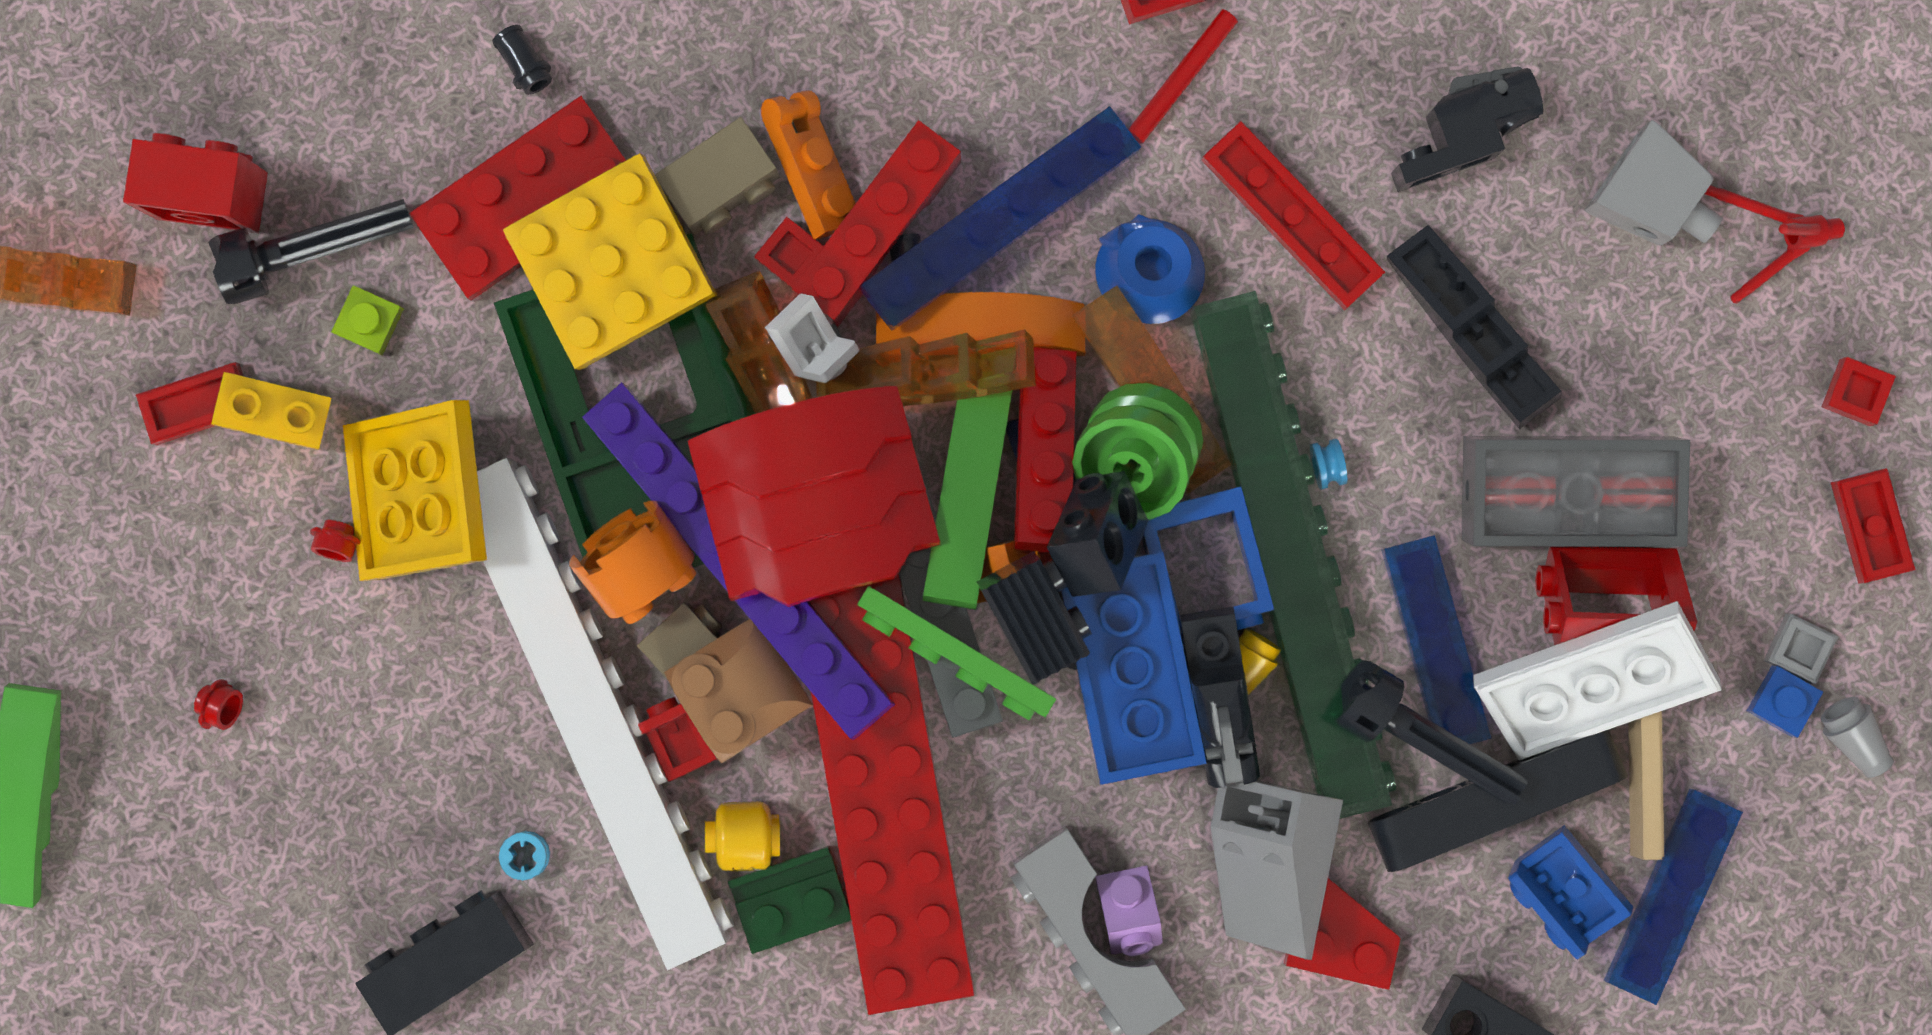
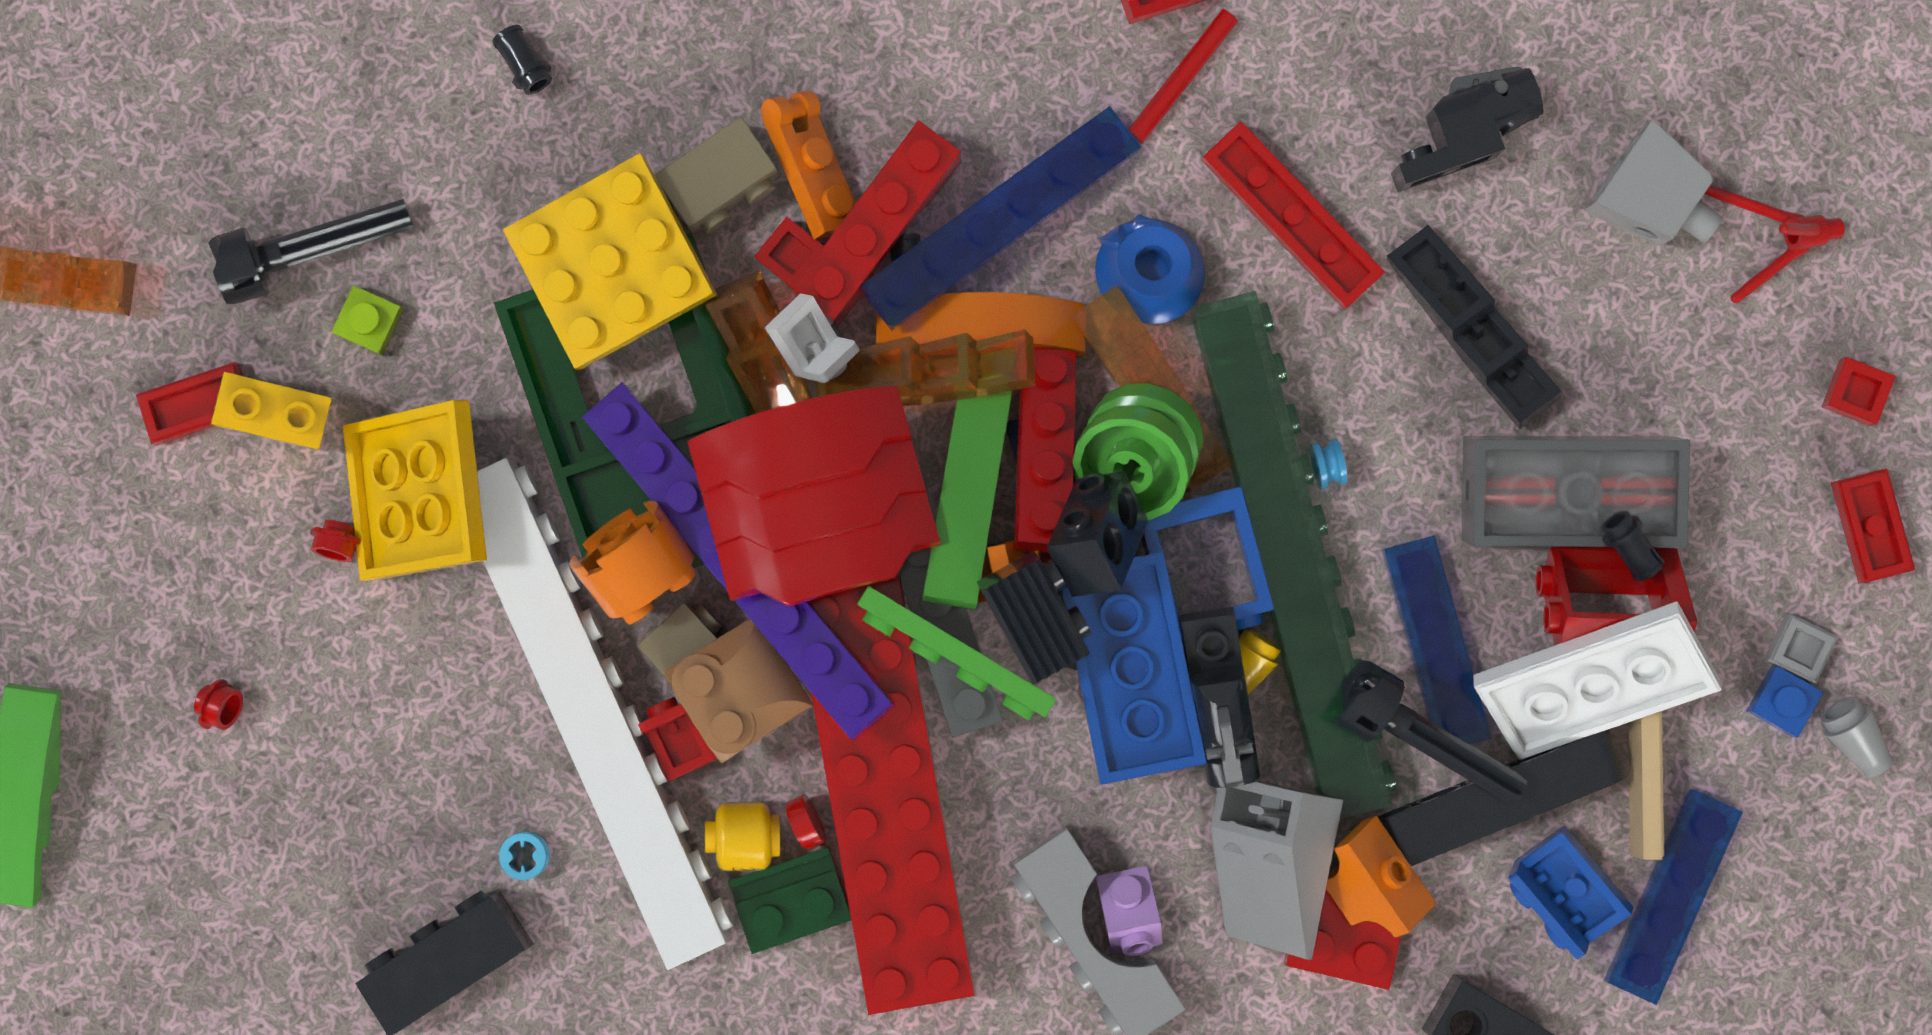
red brick [123,133,268,234] -> none
red plate [409,96,626,301] -> none
none -> red tile [785,794,827,850]
none -> orange brick [1326,816,1436,937]
none -> black pin [1601,511,1665,581]

